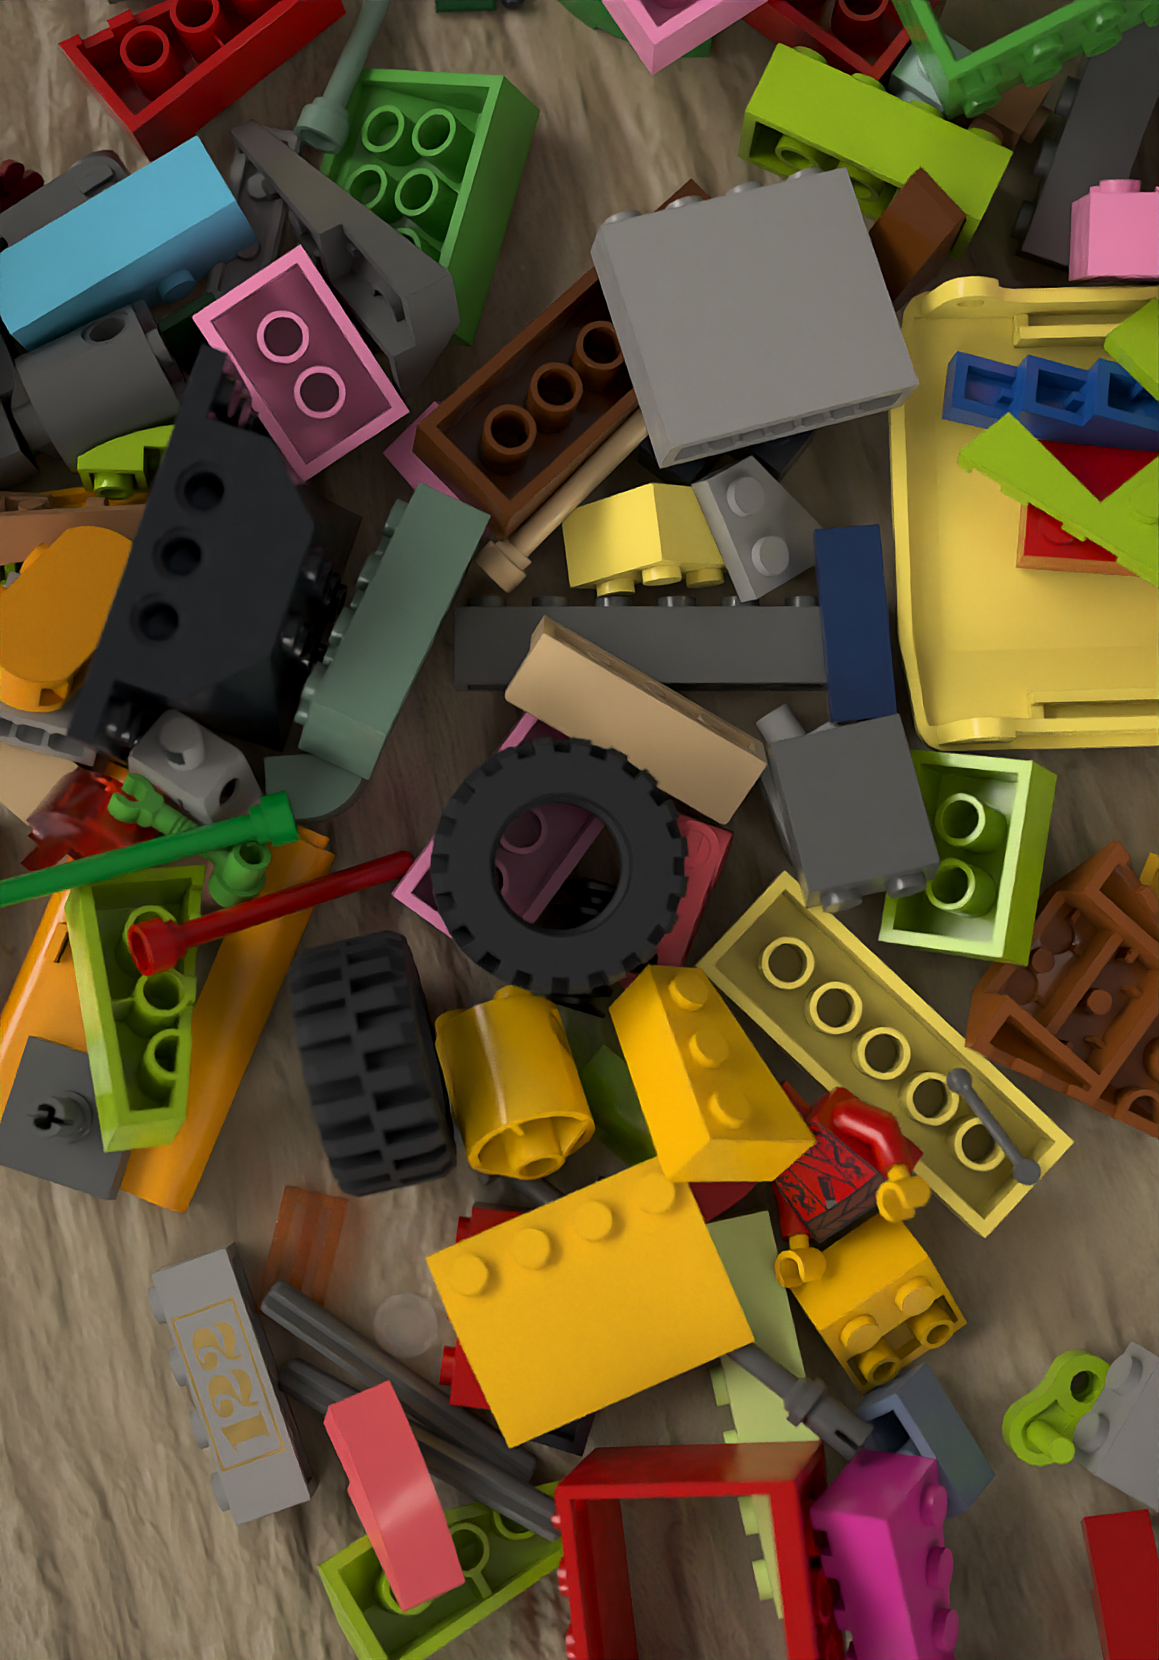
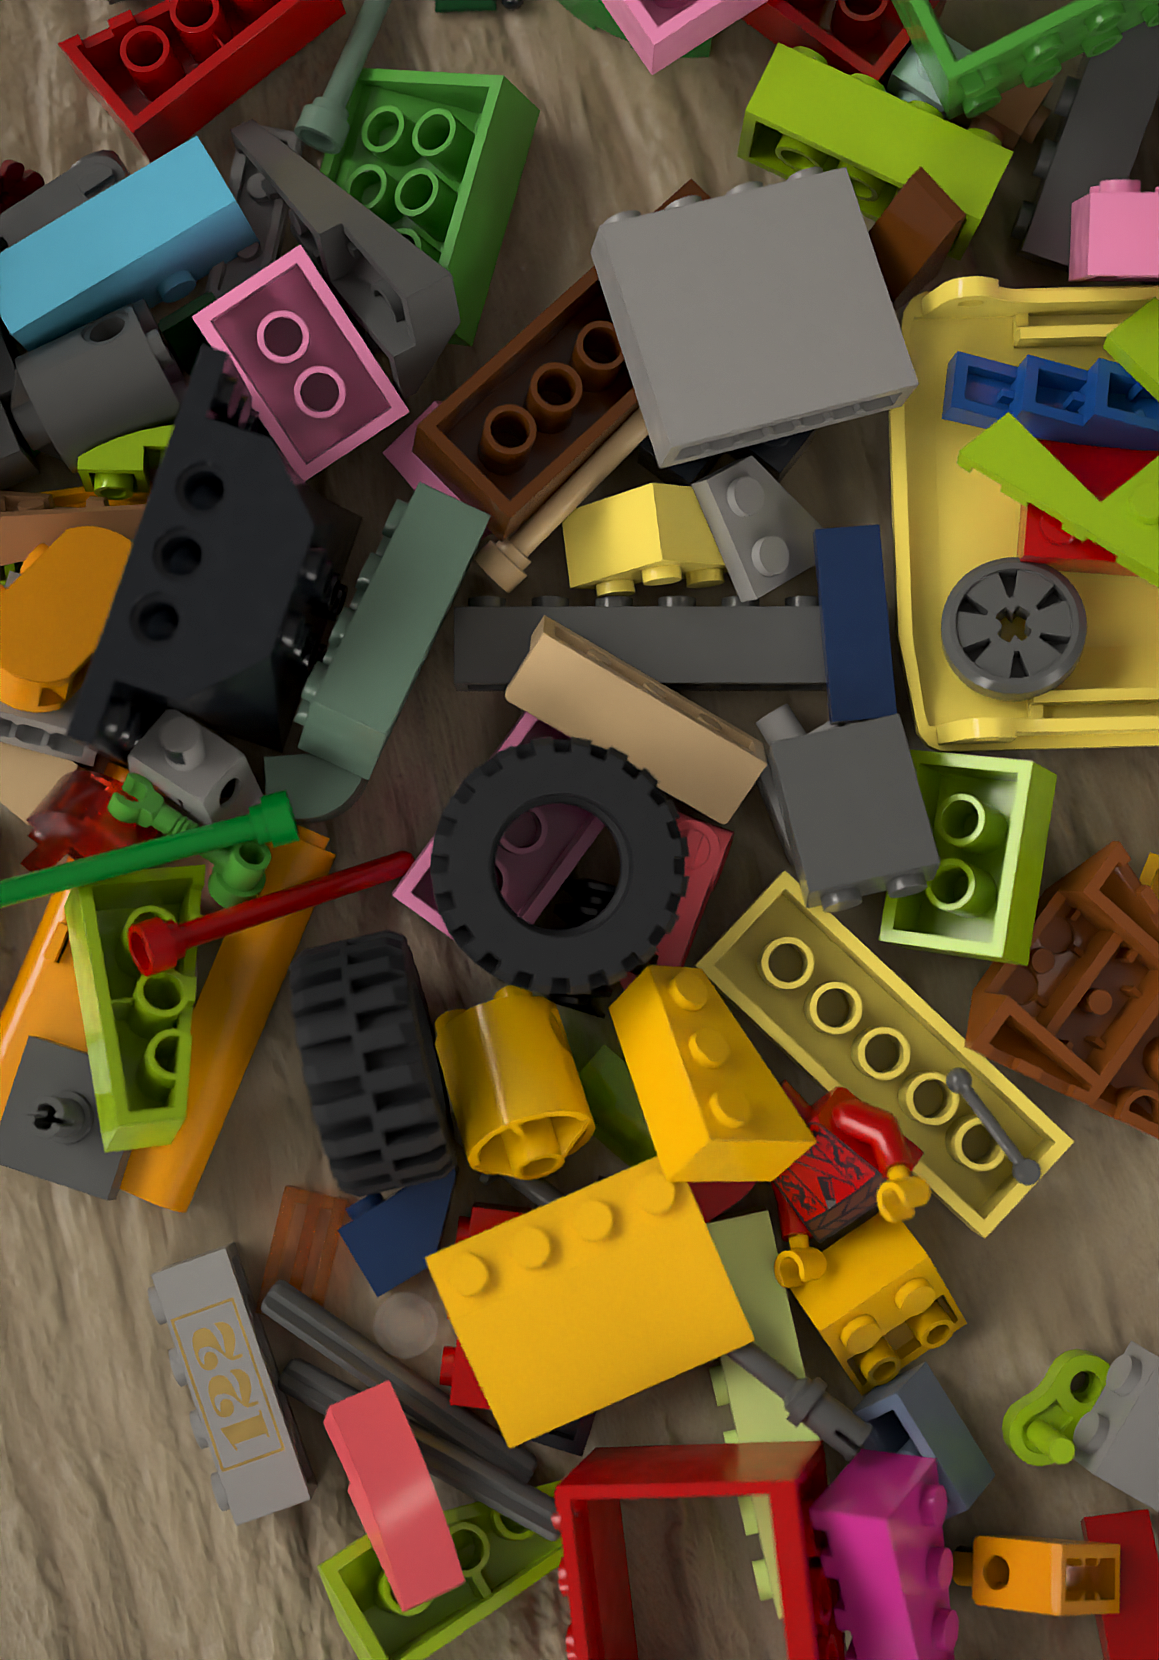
none -> dark blue slope [338,1165,460,1298]
none -> dark grey wheel [941,557,1087,701]
none -> light orange torso [952,1535,1120,1616]

